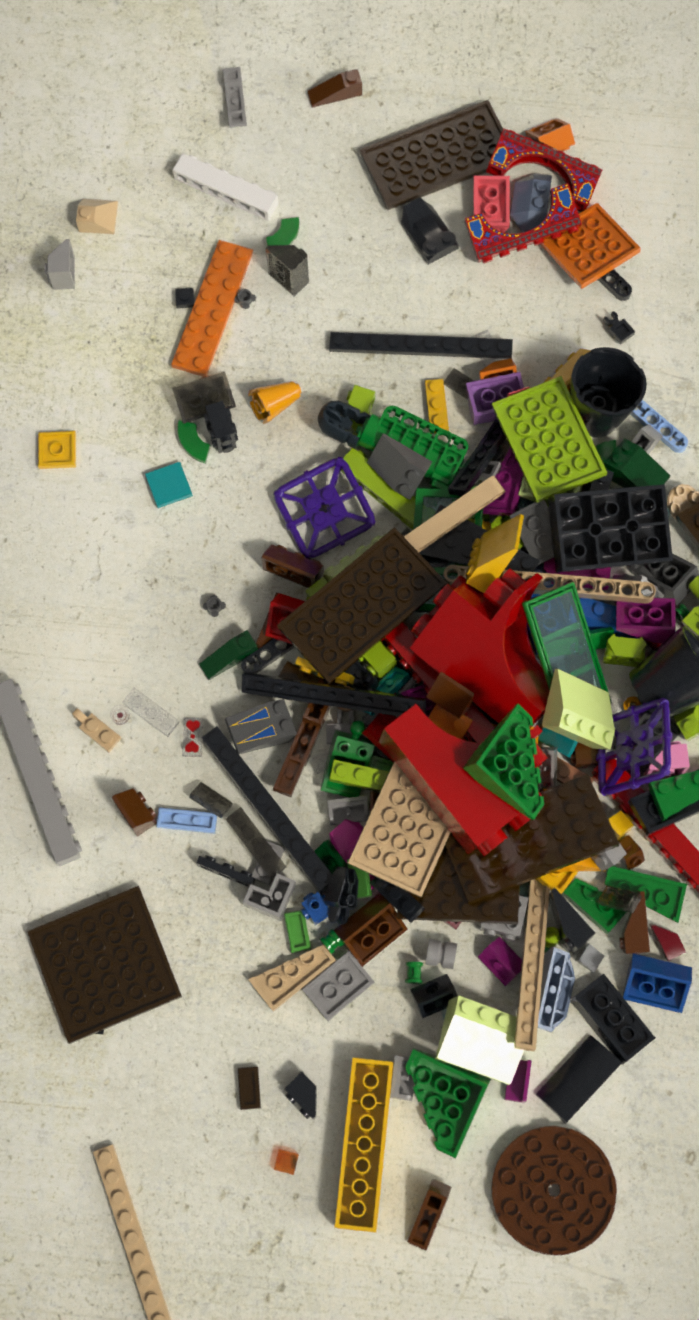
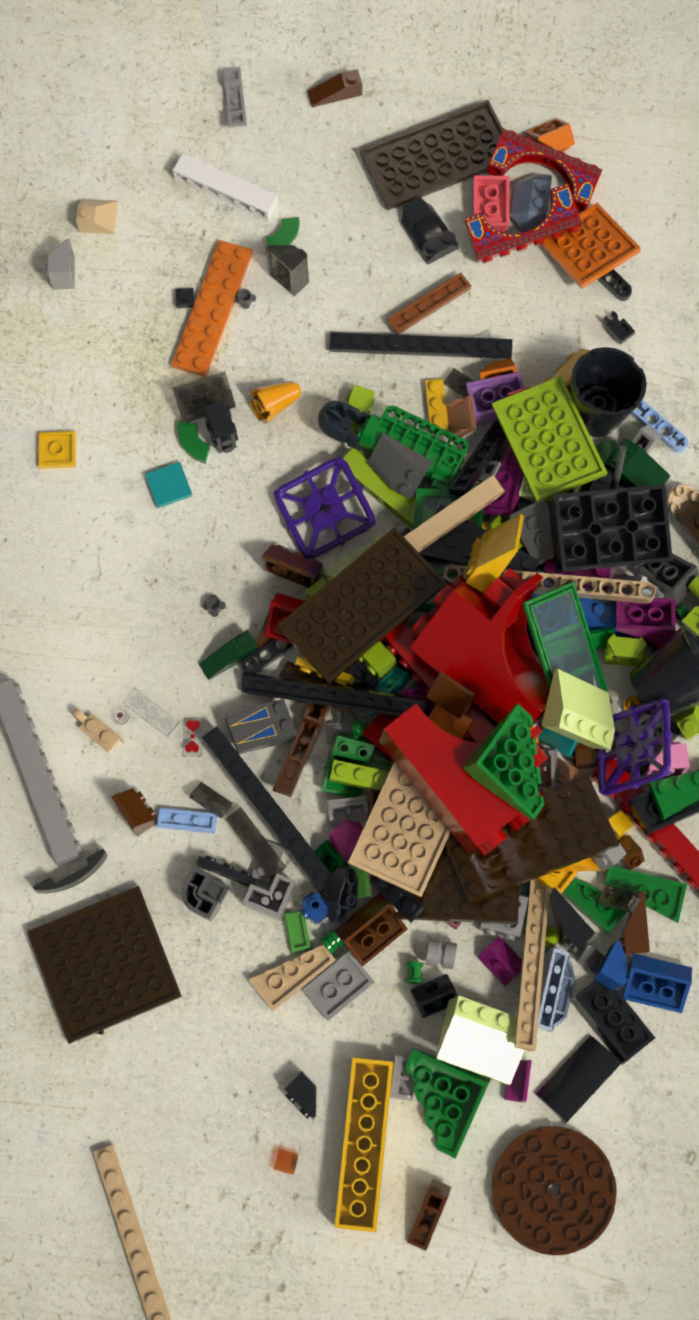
dark brown tile [238,1066,261,1110] -> none
dark red slope [650,924,686,961] -> none
none -> pearl dark grey slope [32,849,108,894]
none -> dark grey brick [181,866,230,922]
none -> dark orange plate [387,272,471,335]
none -> nougat piece [447,394,477,443]
none -> blue slope [594,940,629,991]
none -> dark grey bar [610,445,627,489]

